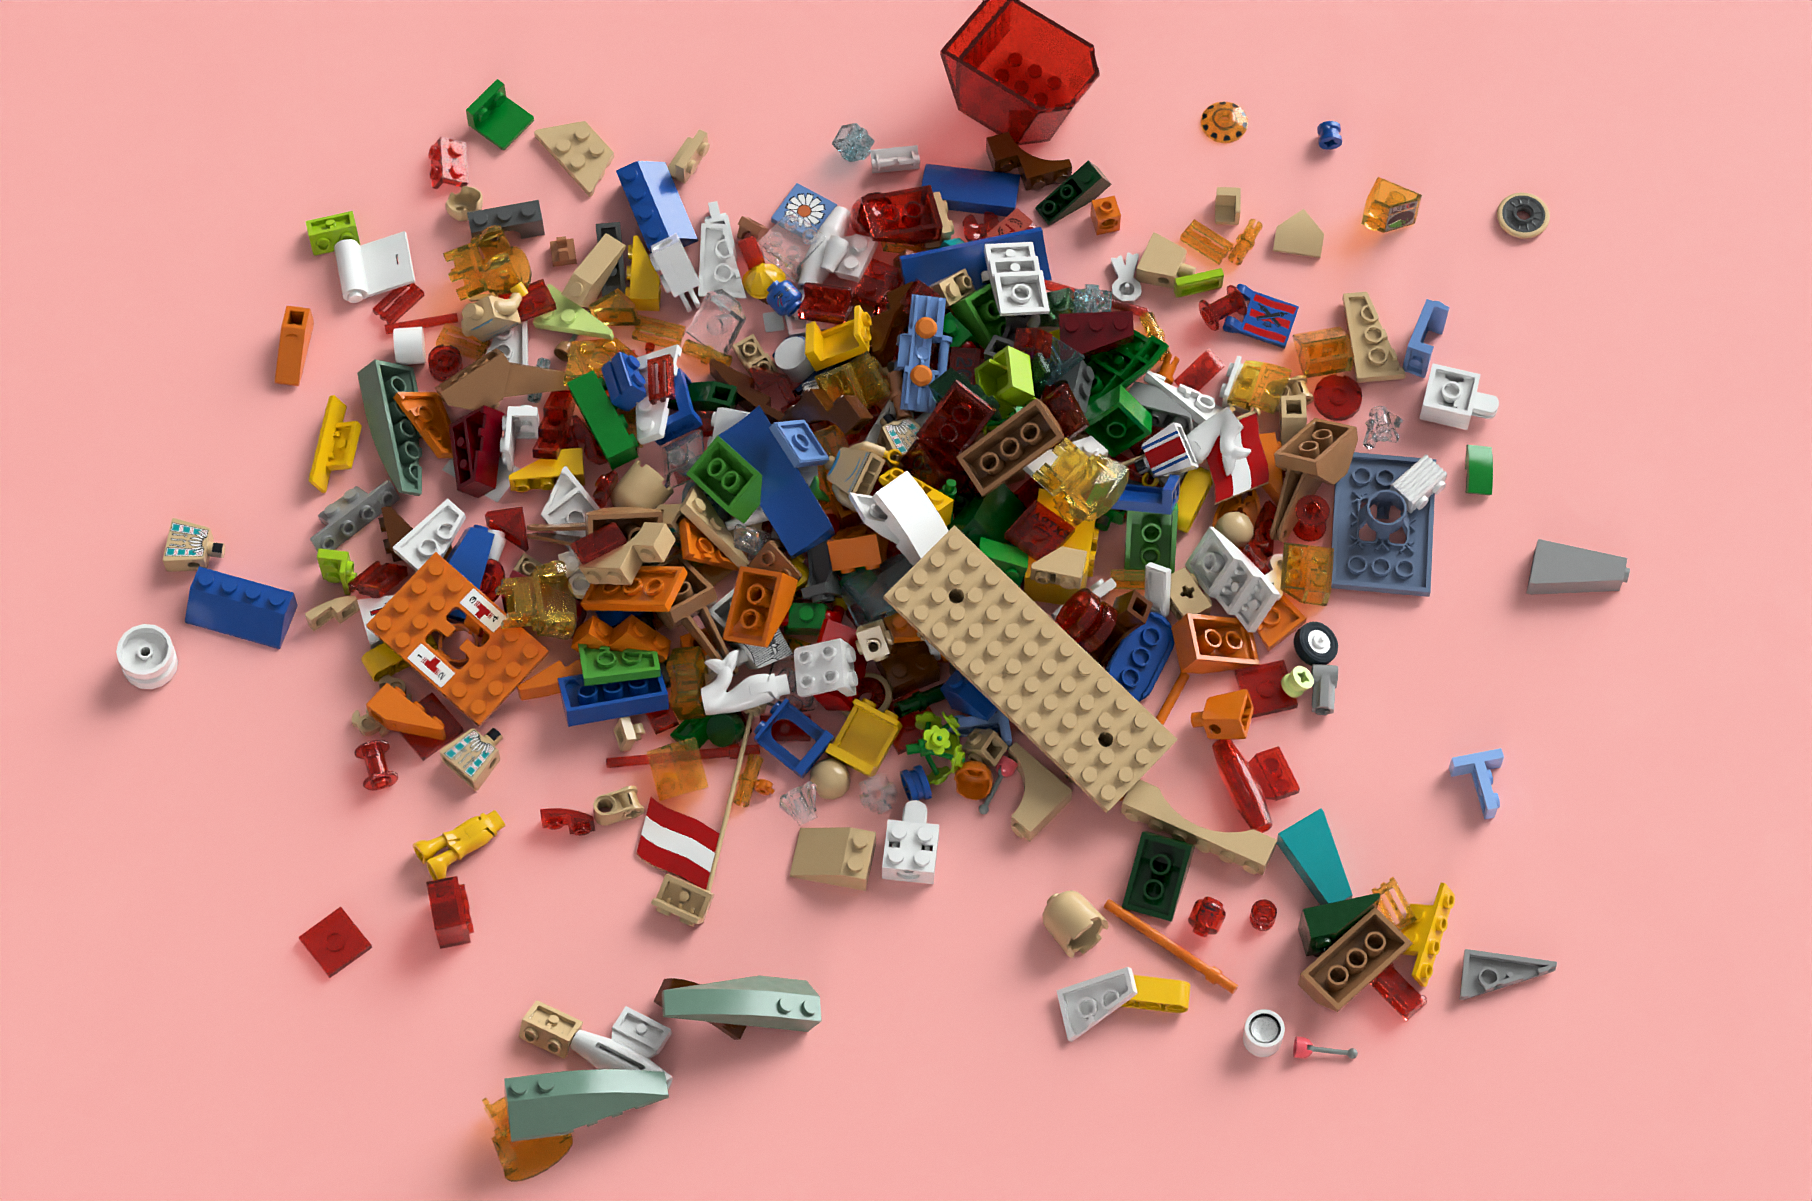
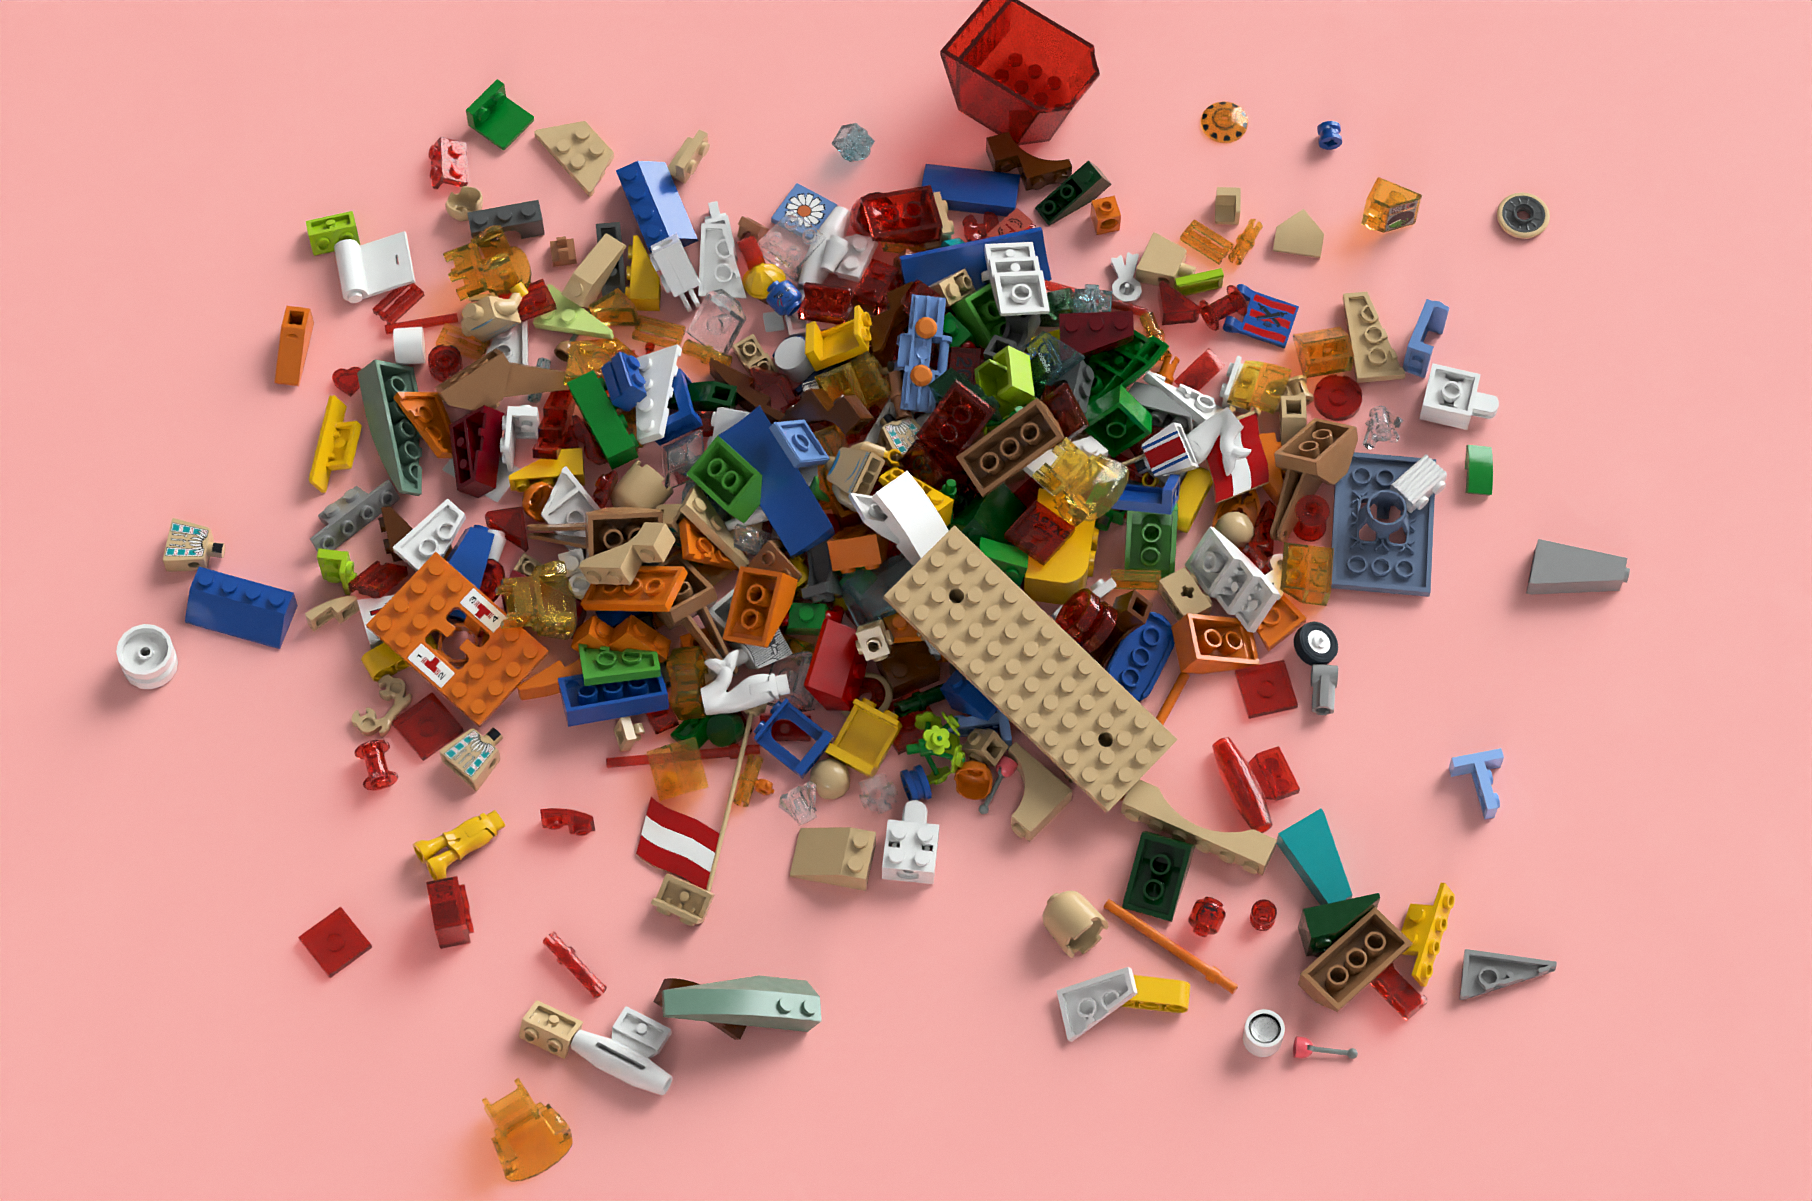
orange slope [366,683,446,740] -> none
sand green wedge [504,1069,669,1142] -> none
clear red slope [570,522,627,565] -> none
tan piece [593,786,645,826] -> none
clear red tile [647,354,675,405] -> none
white bracket [794,638,858,697] -> none
white hinge [870,145,920,174] -> none
clear red brick [1014,327,1053,359] -> none
tan slope [1030,546,1087,589] -> none
white tile [1144,562,1171,617] -> none
orange torso [1191,689,1254,739] -> none
yellowish green wheel [1281,666,1314,698] -> none
clear yellow tile [1371,877,1417,930] -> none
none -> clear red tile [332,367,361,397]
none -> orange hair [522,481,553,523]
none -> clear red pin [542,931,607,999]
none -> clear red slope [1158,281,1201,325]

